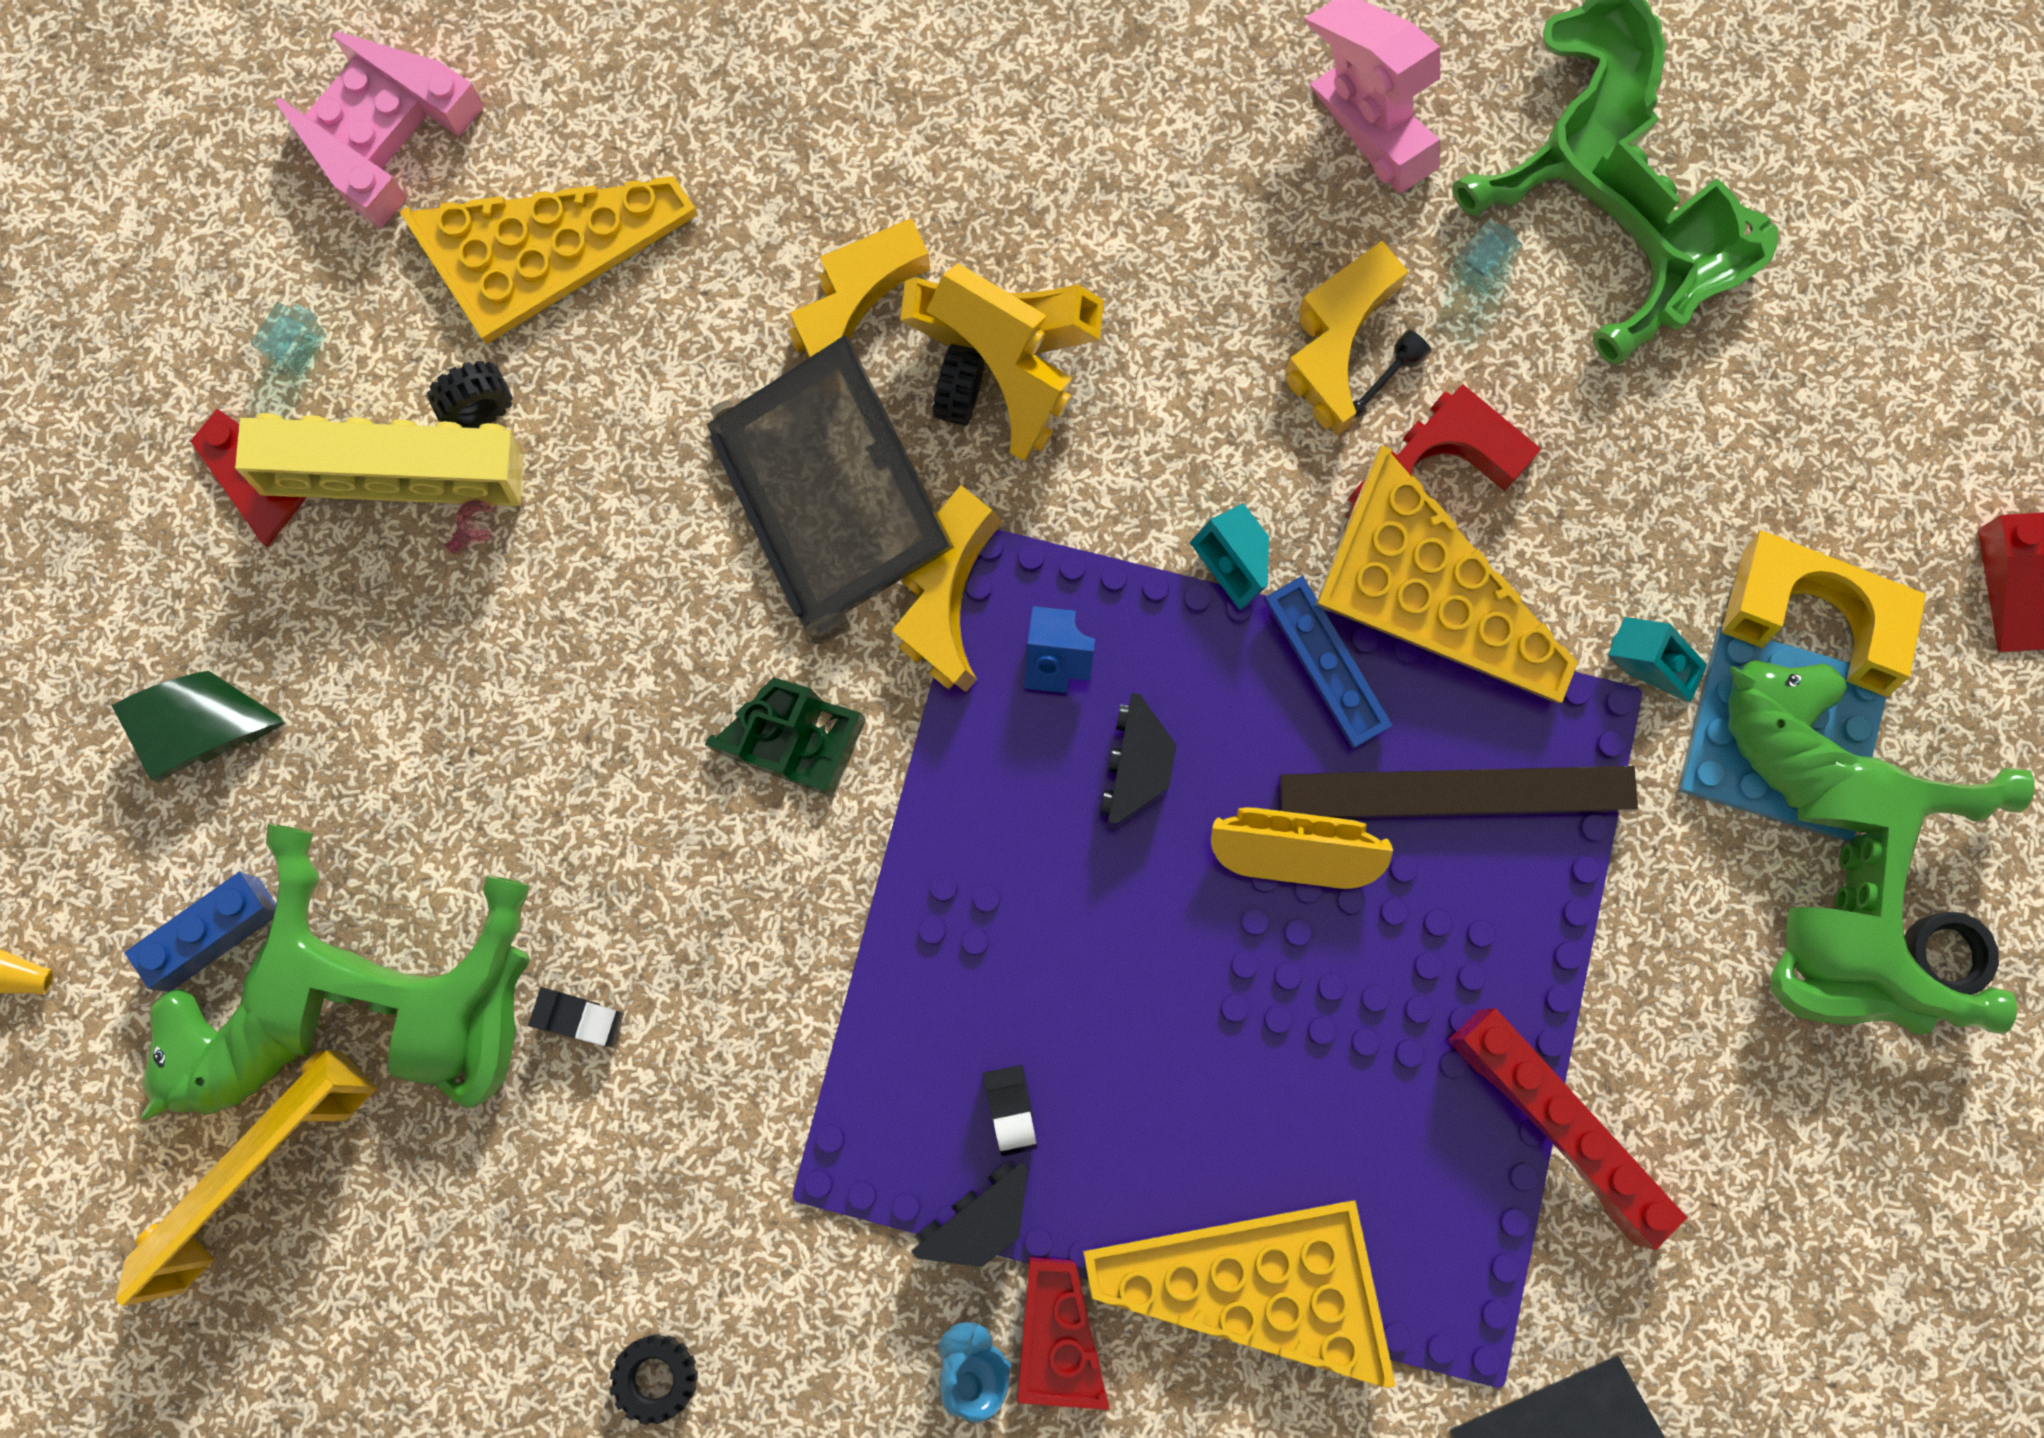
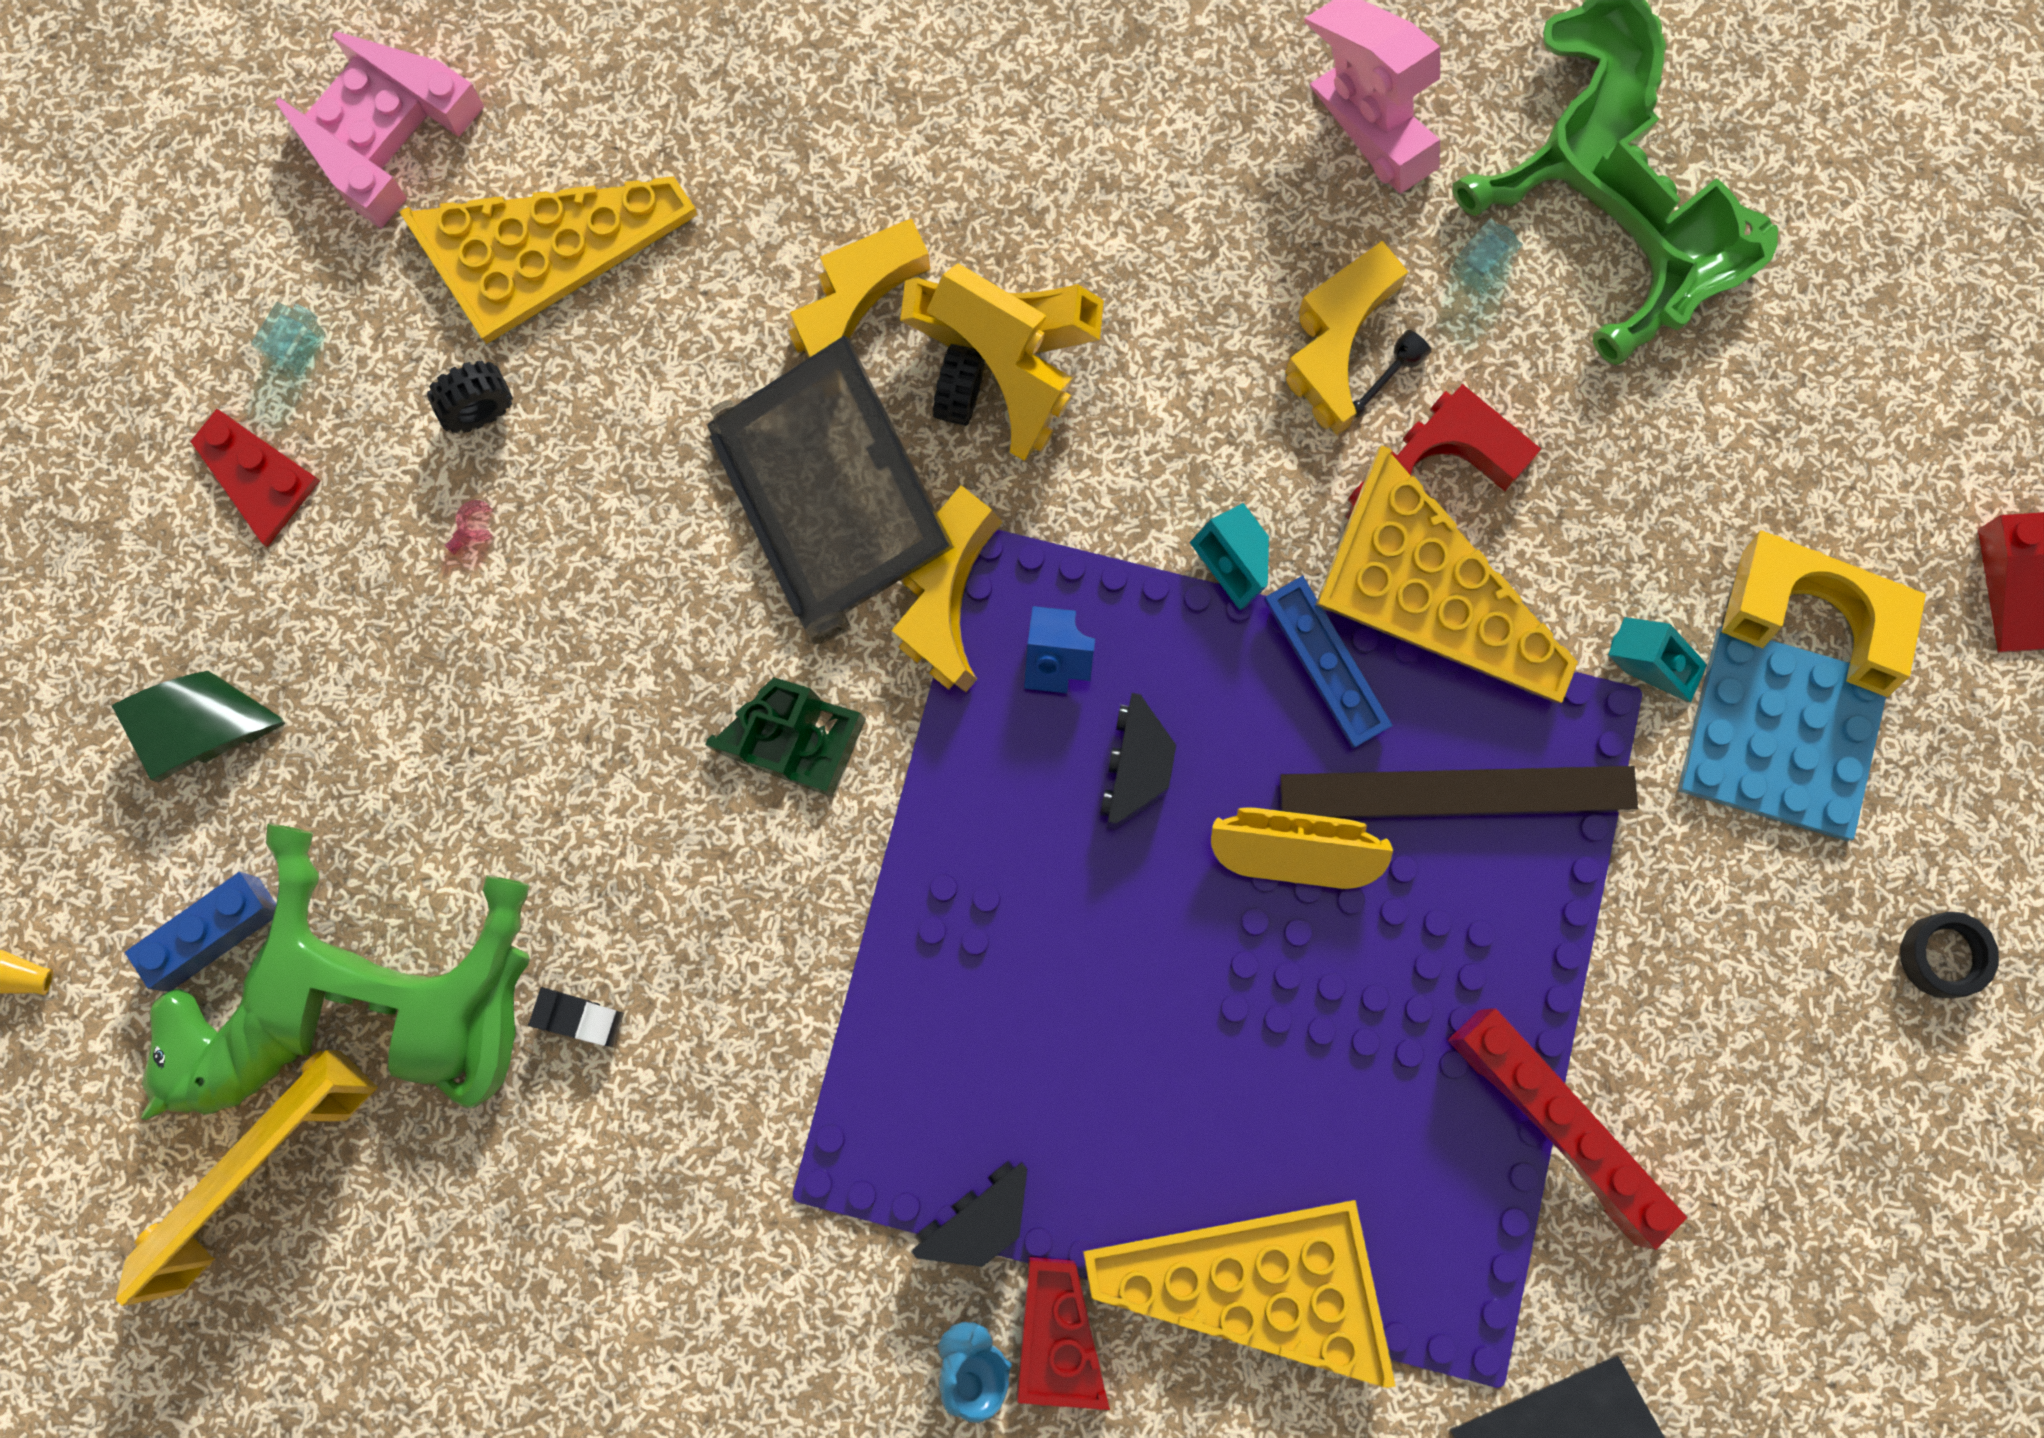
light yellow brick [235,413,524,506] -> none
black tyre [609,1334,698,1425] -> none
black leg [982,1065,1038,1157] -> none
bright green animal [1728,660,2035,1035] -> none

